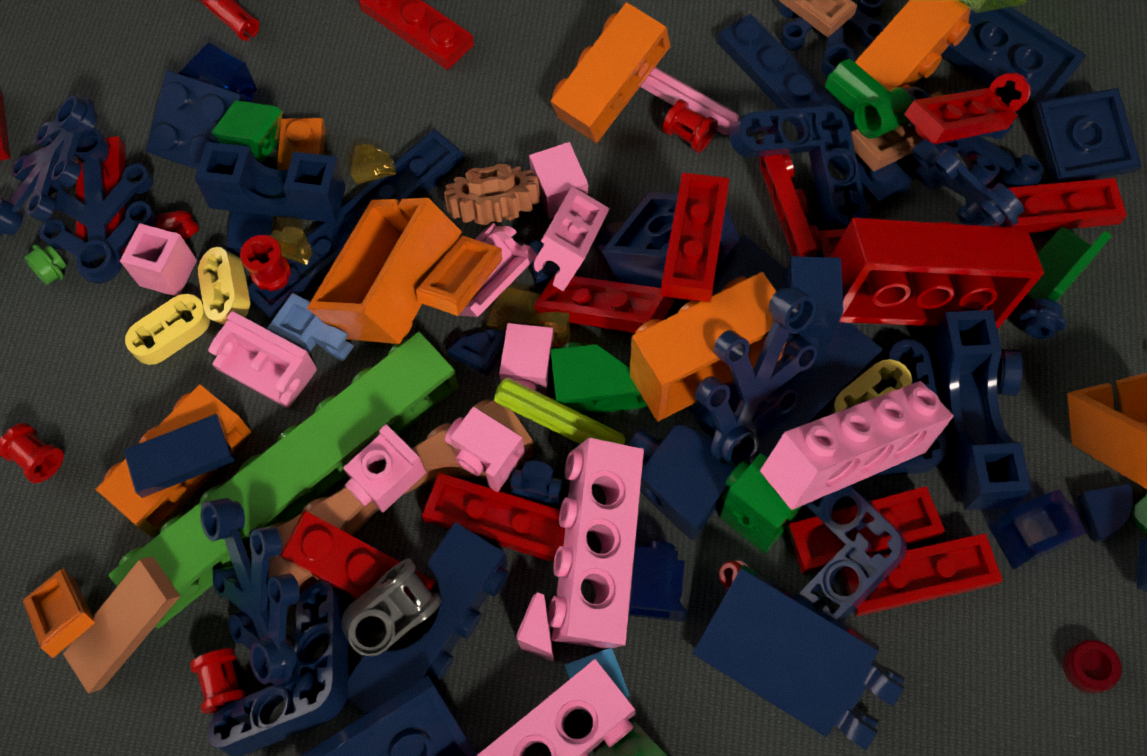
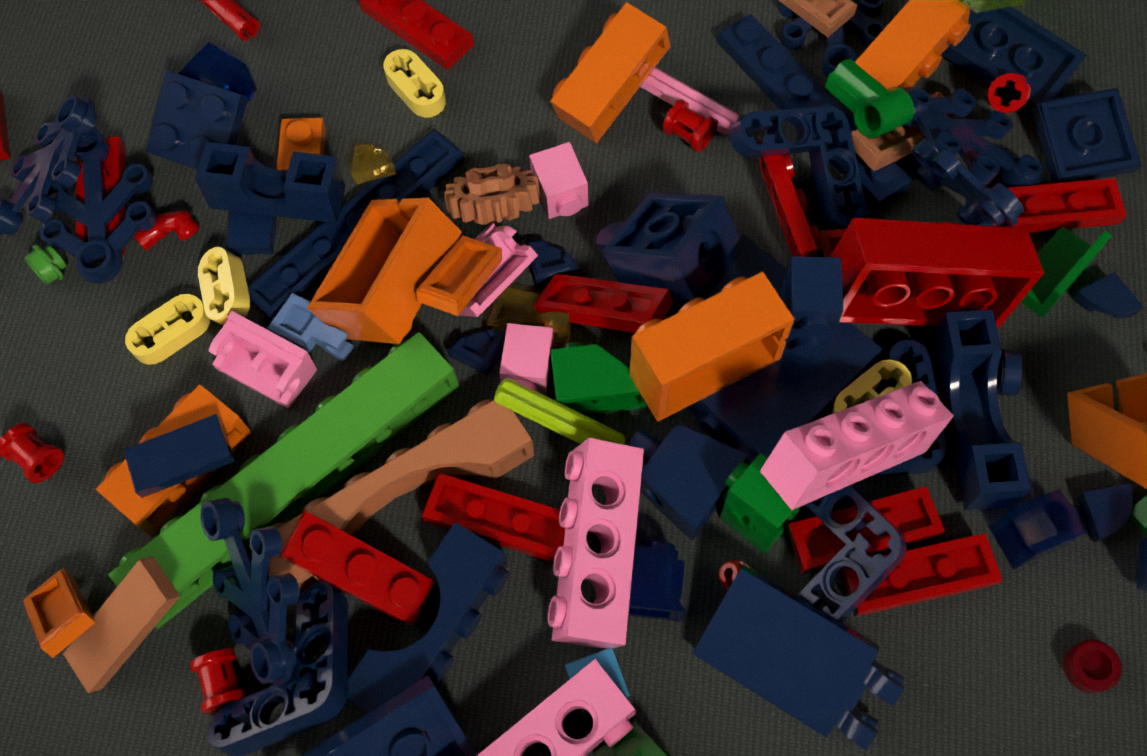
bright pink brick [120,223,197,296] -> none
green slope [211,100,283,165] -> none
red bush [240,235,291,291] -> none
clear yellow tile [270,226,313,265] -> none
dark grey piece [341,559,442,656] -> none
bright pink brick [343,424,426,513] -> none
bright pink brick [445,407,525,492] -> none
dark blue piece [510,460,564,507] -> none
bright pink slope [516,592,554,661] -> none
bright pink hinge [534,186,610,291] -> none
red plate [661,172,730,303] -> none
dark blue plant [695,287,818,467] -> none
red plate [904,88,1018,144] -> none
dark blue plate [1019,299,1066,339] -> none
none -> light yellow beam [383,49,446,118]
none -> dark blue tile [1073,272,1143,318]

